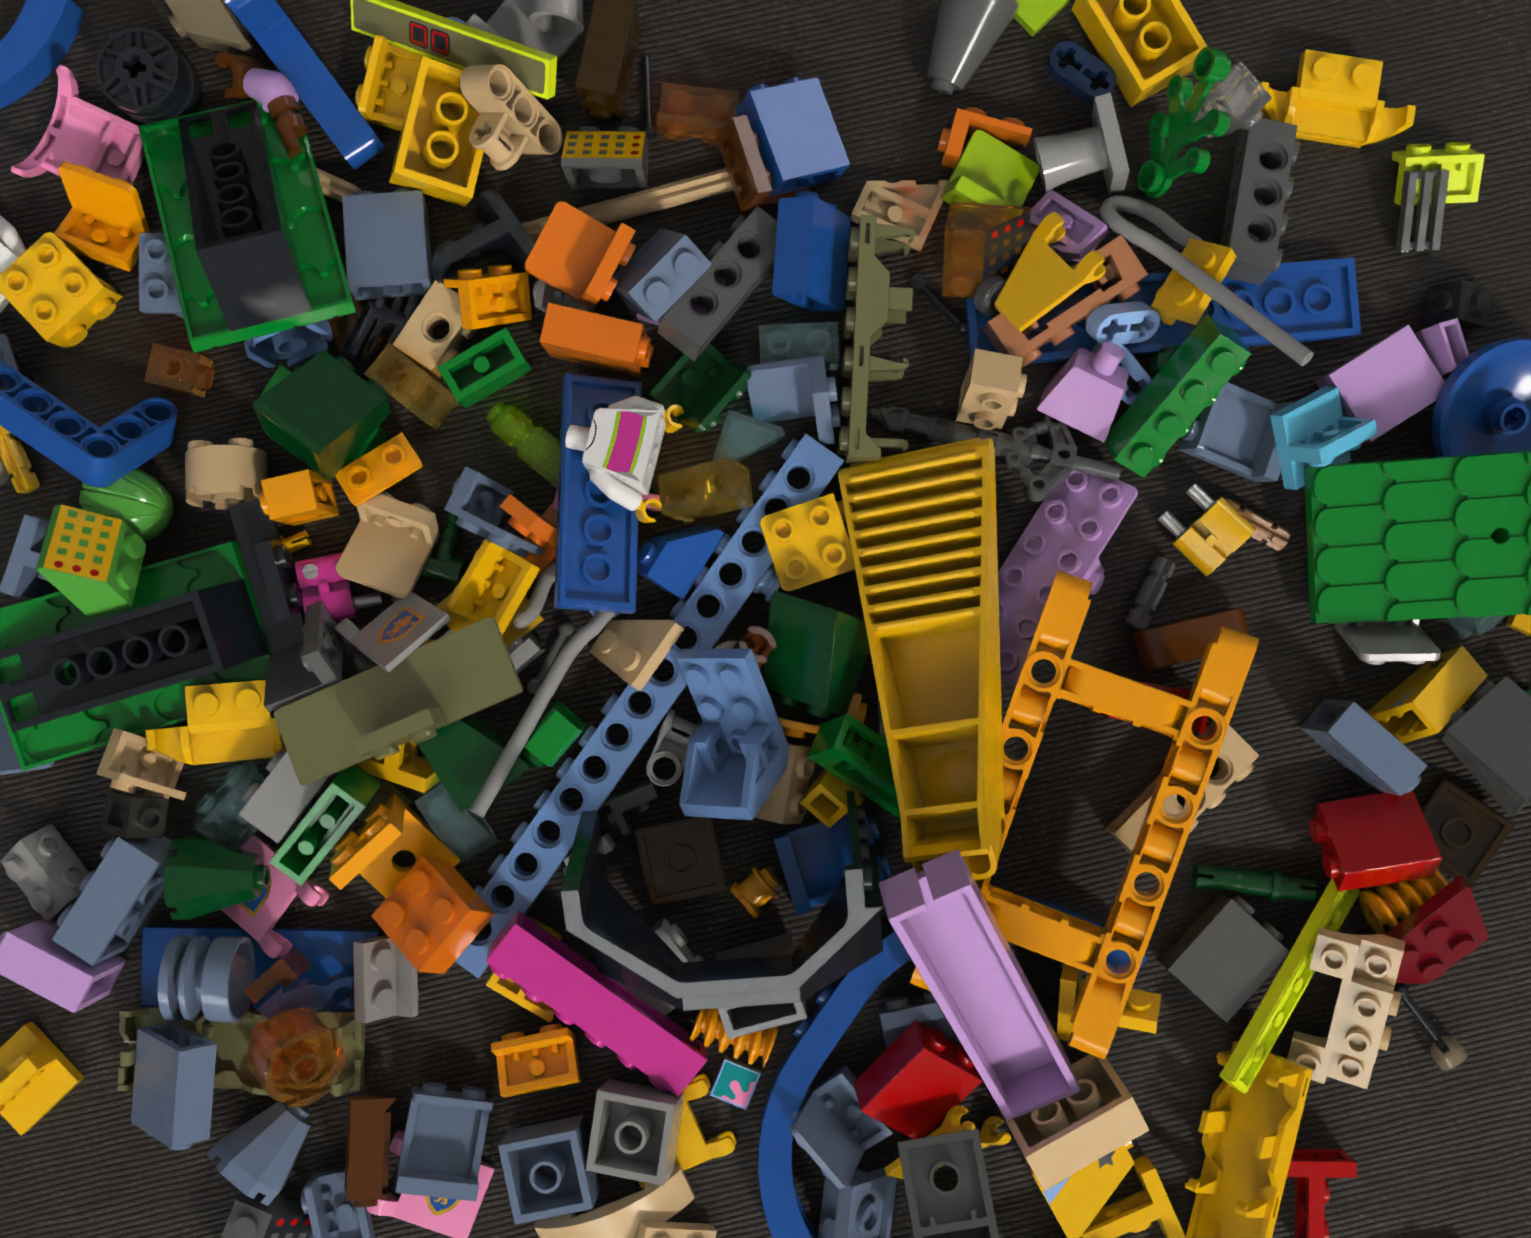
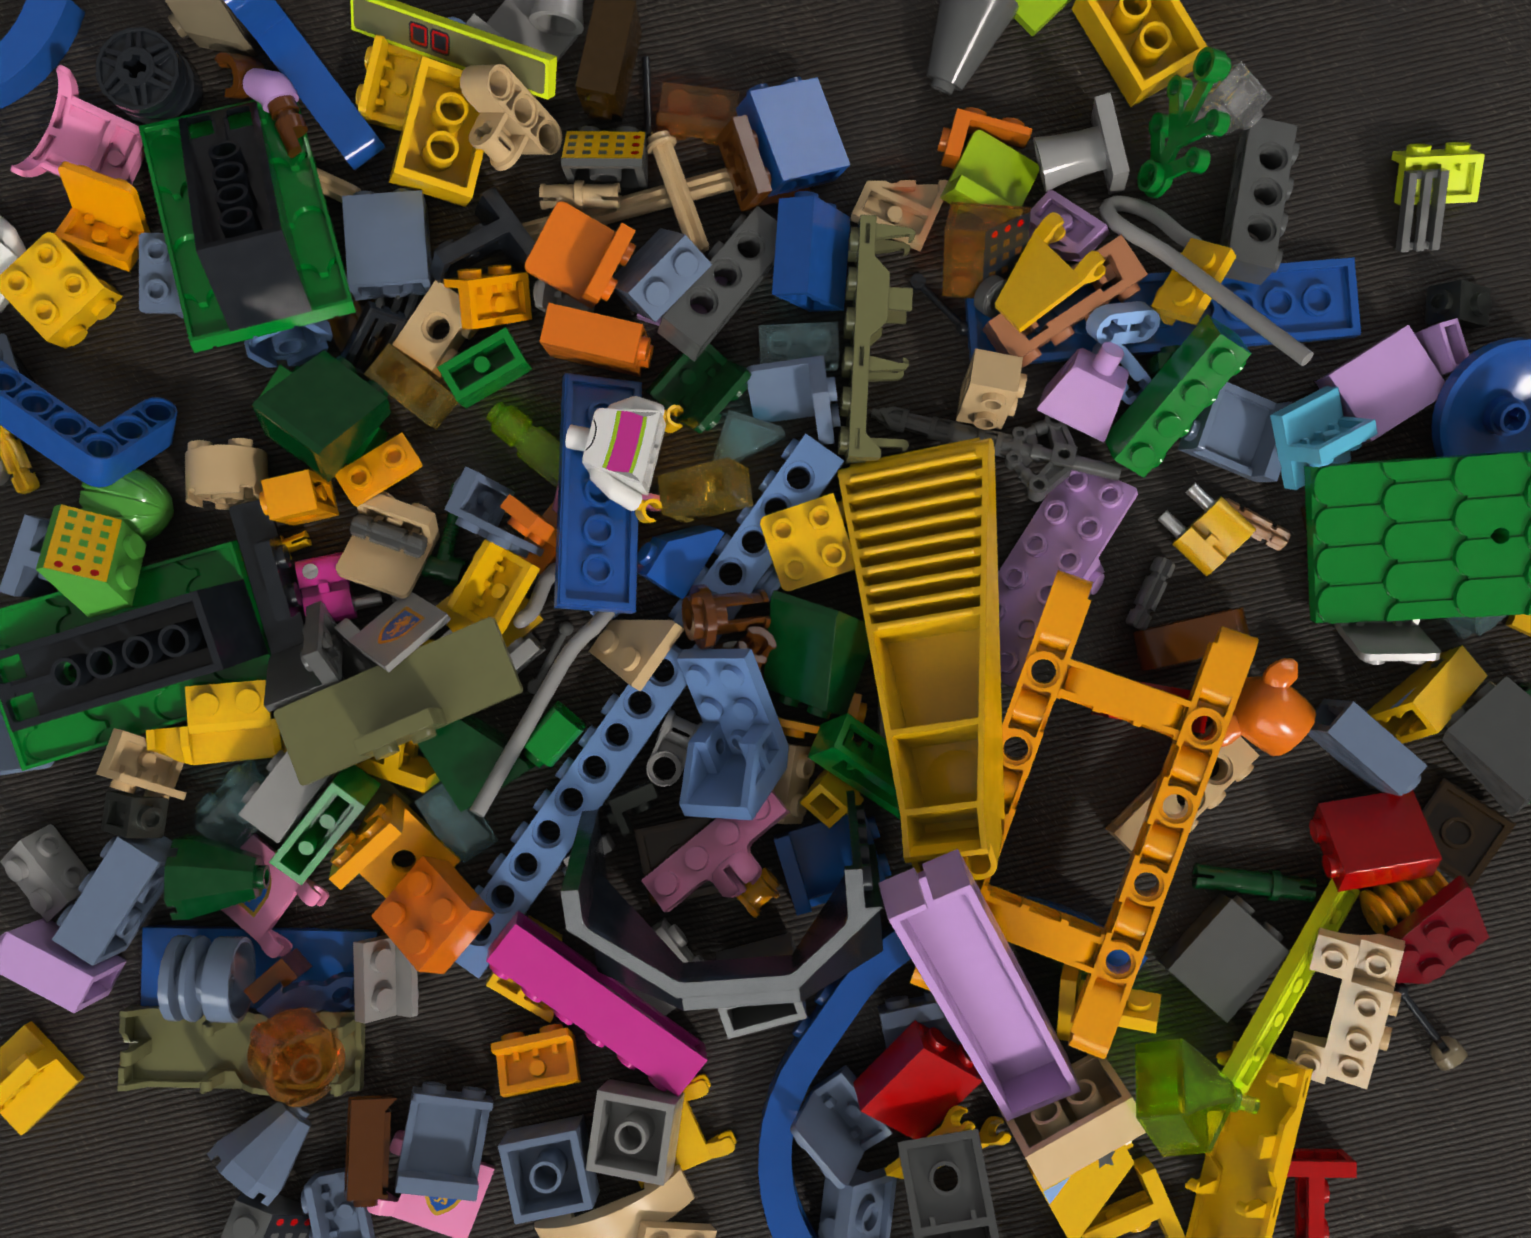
sand blue brick [131,1021,217,1150] -> none
clear orange brick [144,343,214,398] -> none
light orange piece [689,1008,778,1068] -> none
tile [710,1055,761,1110] -> none
dark blue beam [1046,41,1116,104] -> none
yellow plate [1257,49,1416,148] -> none
none -> dark grey axle [350,514,428,558]
none -> tan pin [539,180,621,212]
none -> bright pink plate [641,790,790,912]
none -> tan axle [646,130,709,253]
none -> reddish brown piece [682,584,771,649]
none -> clear neon green piece [1135,1038,1260,1157]
none -> orange piece [1210,658,1317,756]

